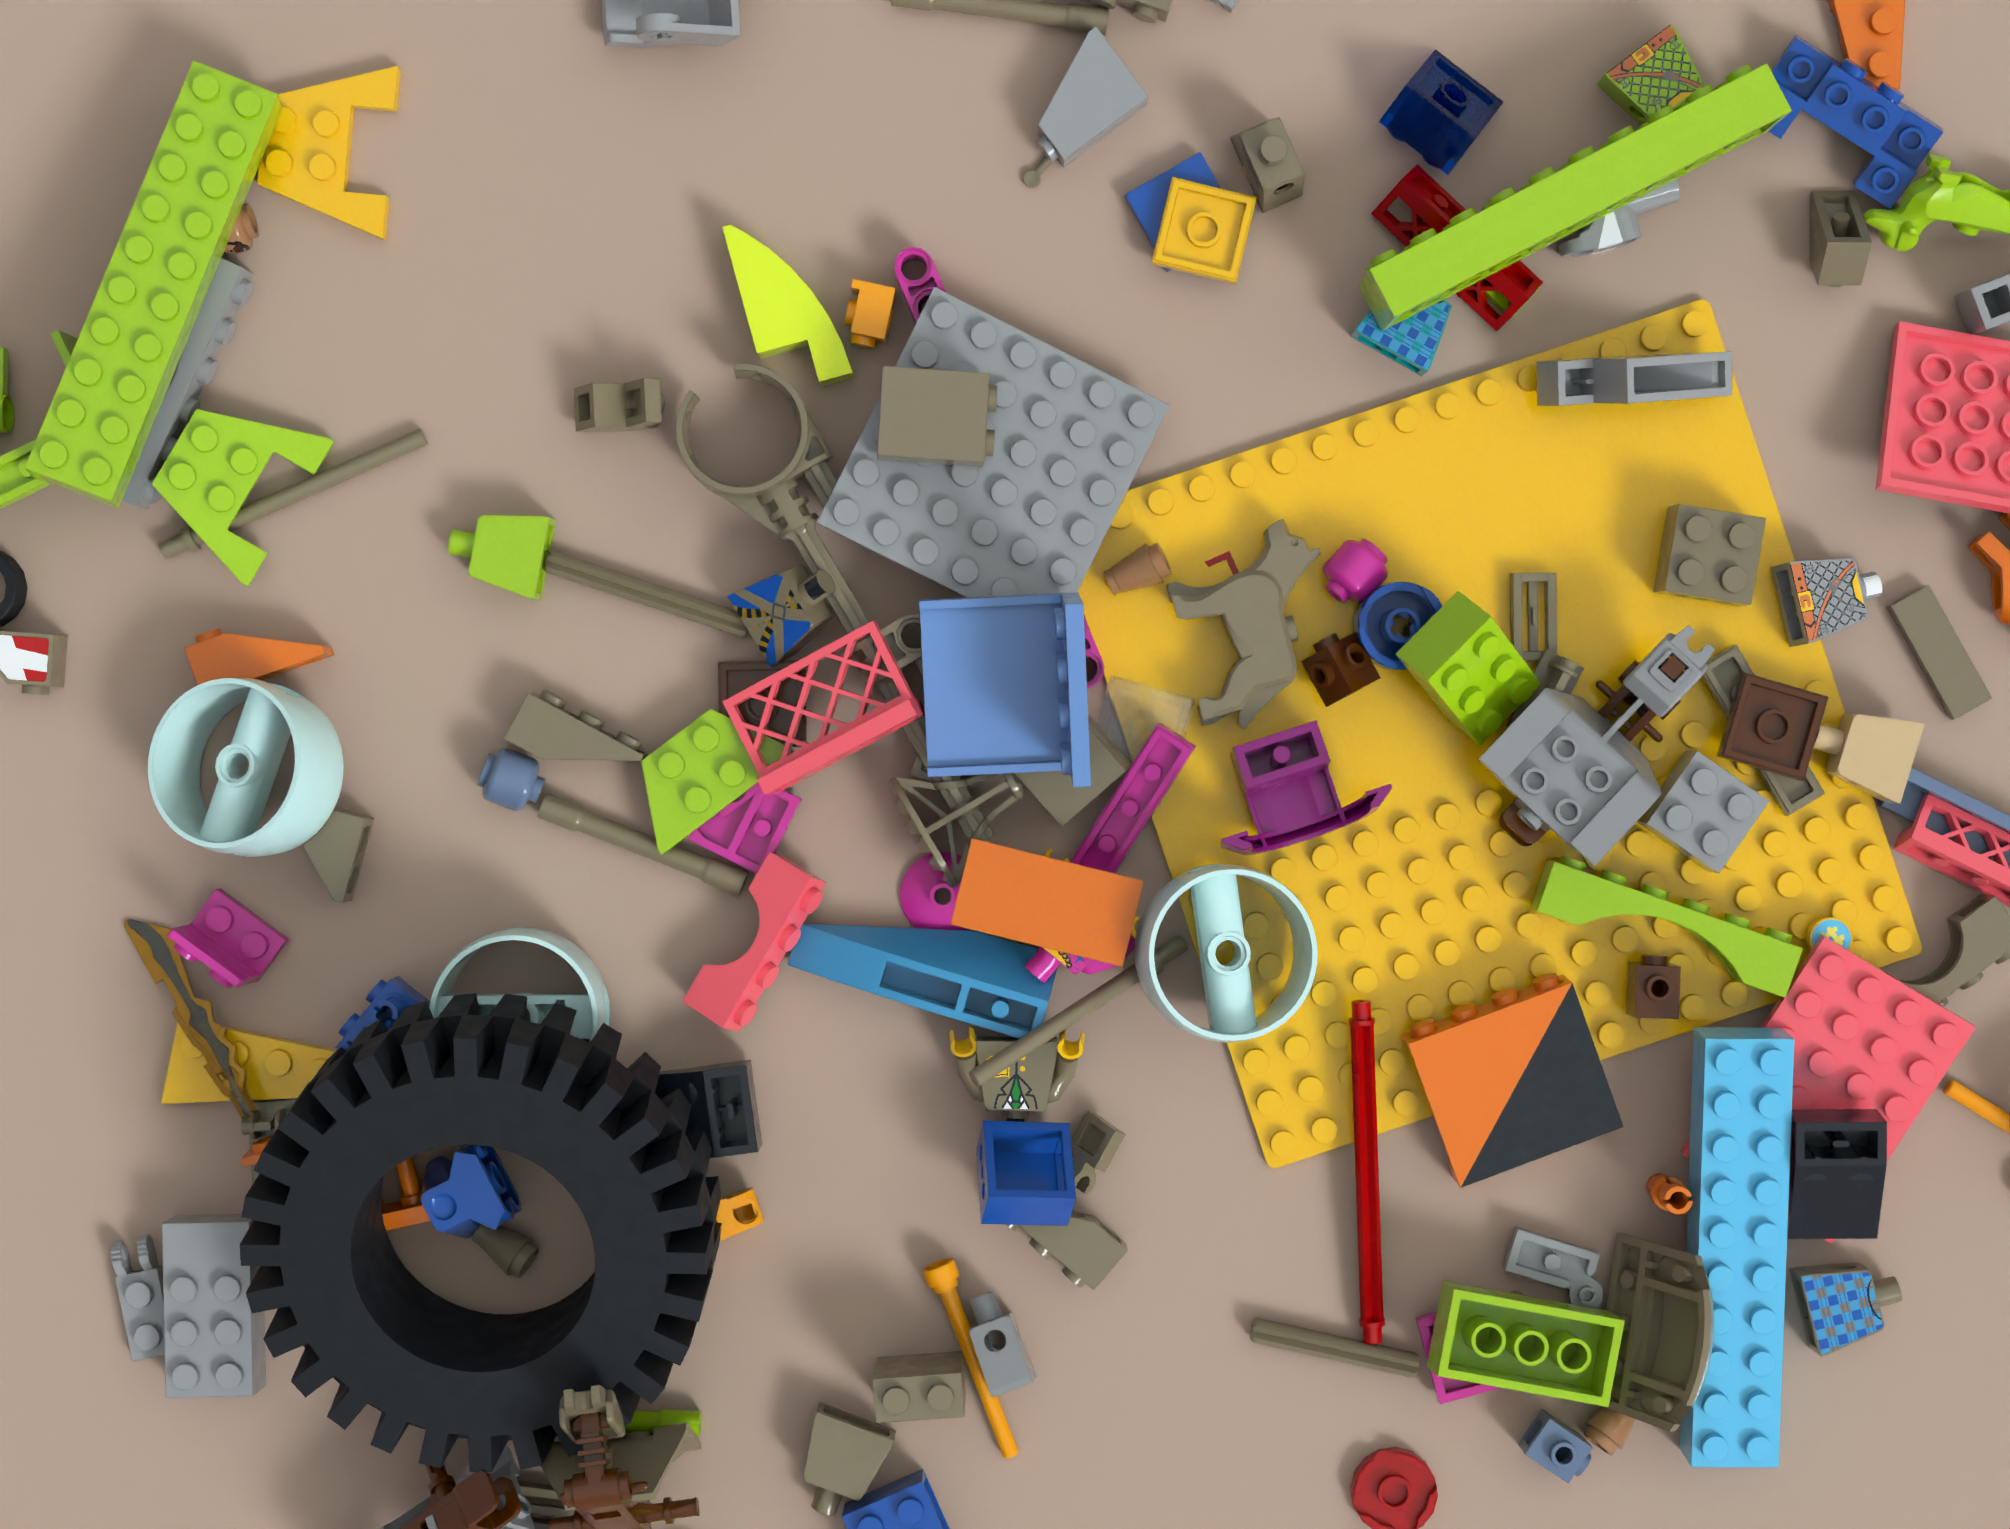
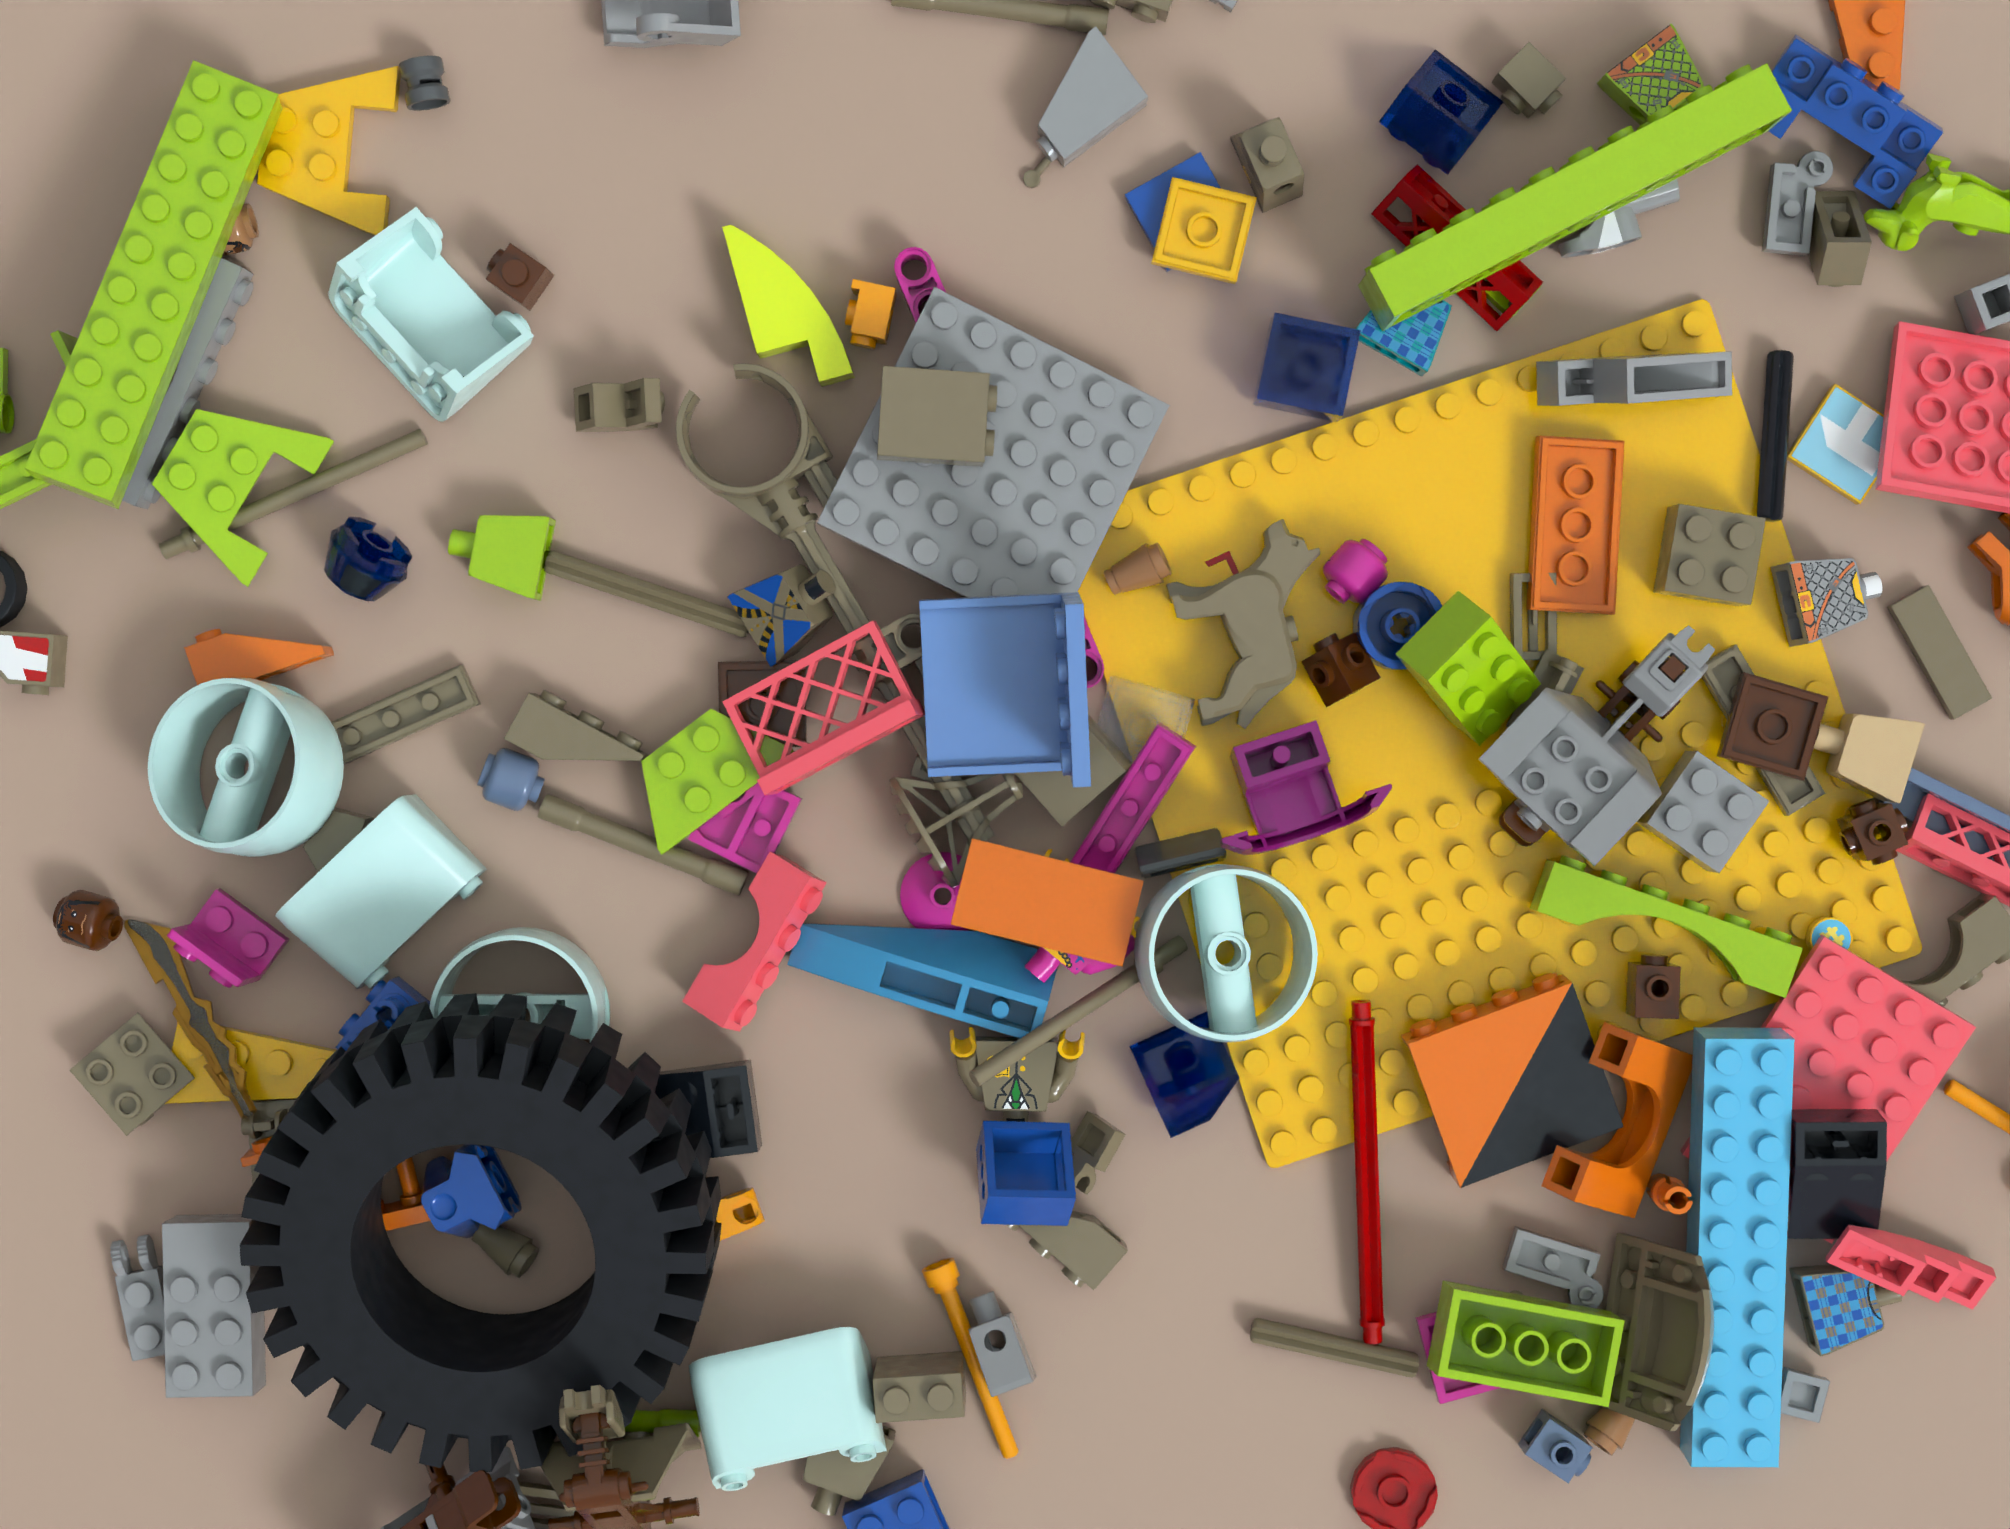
none -> reddish brown head [53,890,123,951]
none -> dark tan hinge [69,1013,195,1136]
none -> light aqua windscreen [275,794,487,989]
none -> clear blue cone [324,517,412,602]
none -> light aqua windscreen [328,207,534,422]
none -> dark tan tile [331,665,481,765]
none -> dark grey wheel [399,56,450,111]
none -> reddish brown brick [486,243,554,311]
none -> light aqua windscreen [689,1327,887,1491]
none -> clear blue slope [1130,1011,1239,1138]
none -> dark grey slope [1135,828,1226,879]
none -> clear blue brick [1253,313,1361,422]
none -> dark tan brick [1491,42,1566,118]
none -> orange tile [1526,435,1625,615]
none -> orange arch [1541,1022,1693,1218]
none -> black axle [1757,350,1794,522]
none -> light grey hinge [1762,151,1833,256]
none -> light grey plate [1781,1367,1830,1423]
none -> tile [1787,384,1884,505]
none -> coral slope [1825,1225,1996,1310]
none -> reddish brown brick [1836,798,1908,865]

